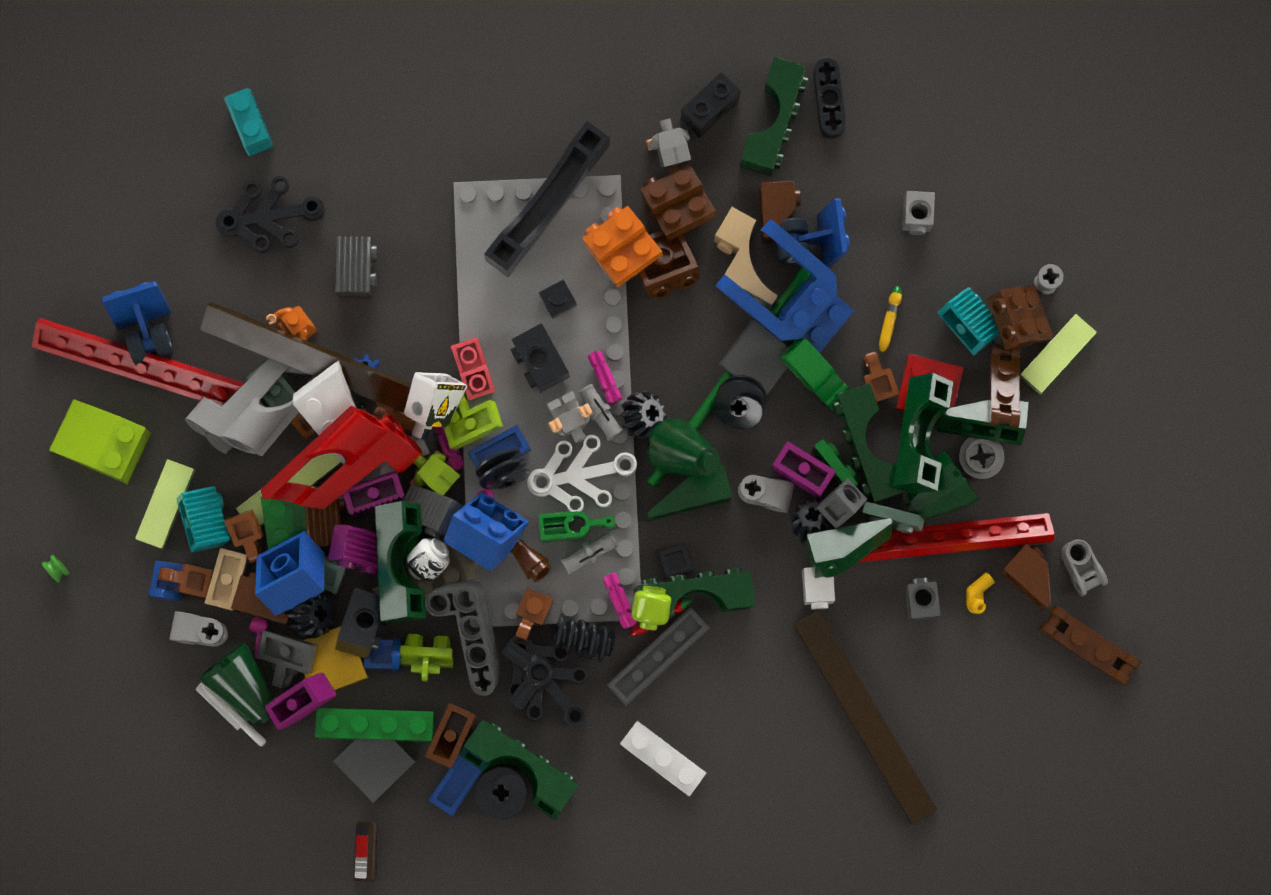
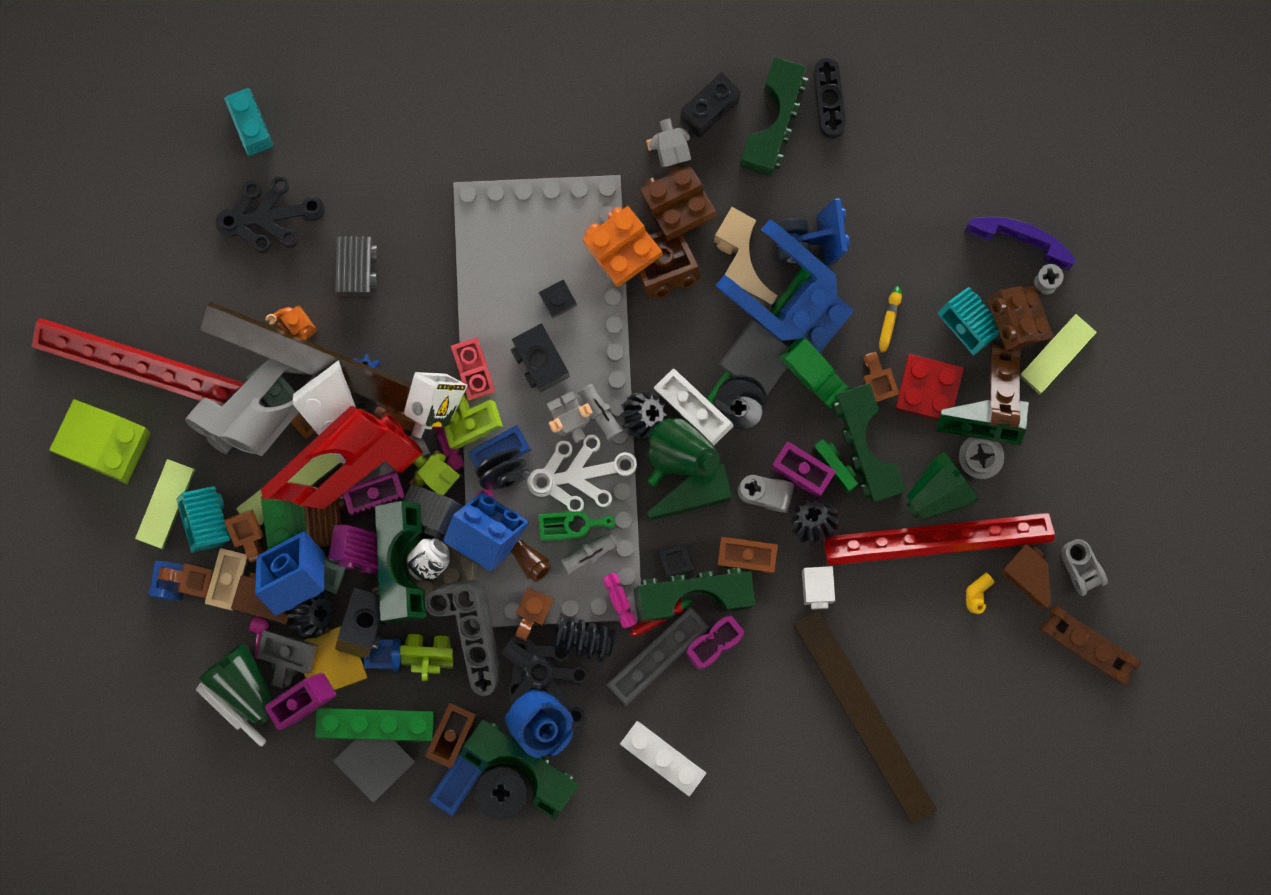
bright green bush [42,554,70,583] -> none
blue plate [101,281,173,365] -> none
light grey piece [169,611,228,647] -> none
slope [354,822,379,882] -> none
black arch [484,121,610,277] -> none
dark pink axle [588,350,622,405] -> none
lime head [631,586,672,630] -> none
reddish brown slope [759,181,801,244] -> none
slope [806,518,892,578] -> none
dark grey brick [817,478,867,529] -> none
sand green plate [862,502,924,534] -> none
dark green arch [893,373,953,494] -> none
light grey brick [902,191,935,235] -> none
dark grey brick [905,578,941,621] -> none
none -> blue brick [505,689,573,758]
none -> white plate [654,368,733,446]
none -> magenta brick [686,616,744,670]
none -> dark orange plate [717,537,778,574]
none -> dark purple slope [964,217,1076,271]

